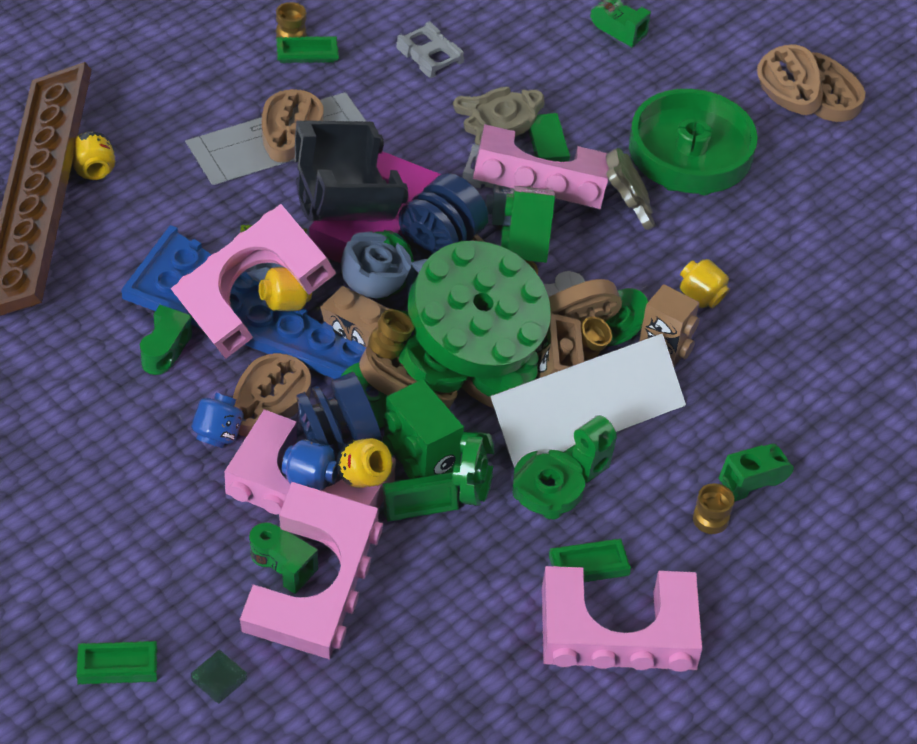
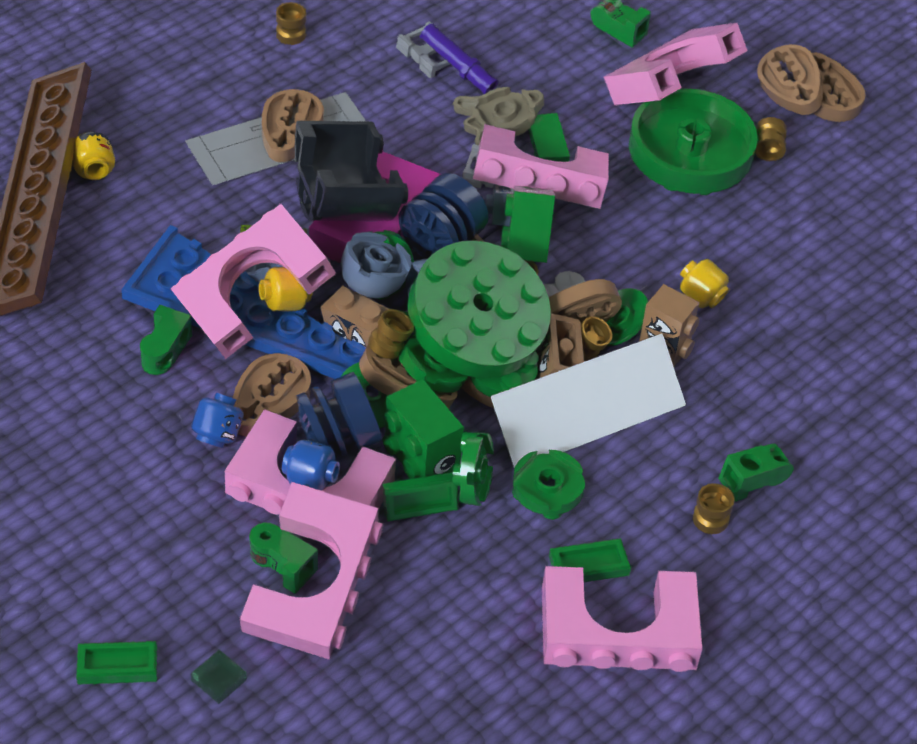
green tile [276,36,339,63] -> none
yellow head [337,438,393,488] -> none
green leg [565,415,617,483] -> none
dark tan tile [606,148,655,230] -> none
none -> dark purple pin [420,23,499,94]
none -> bright pink arch [604,23,748,105]
none -> pearl gold wheel [755,117,787,161]

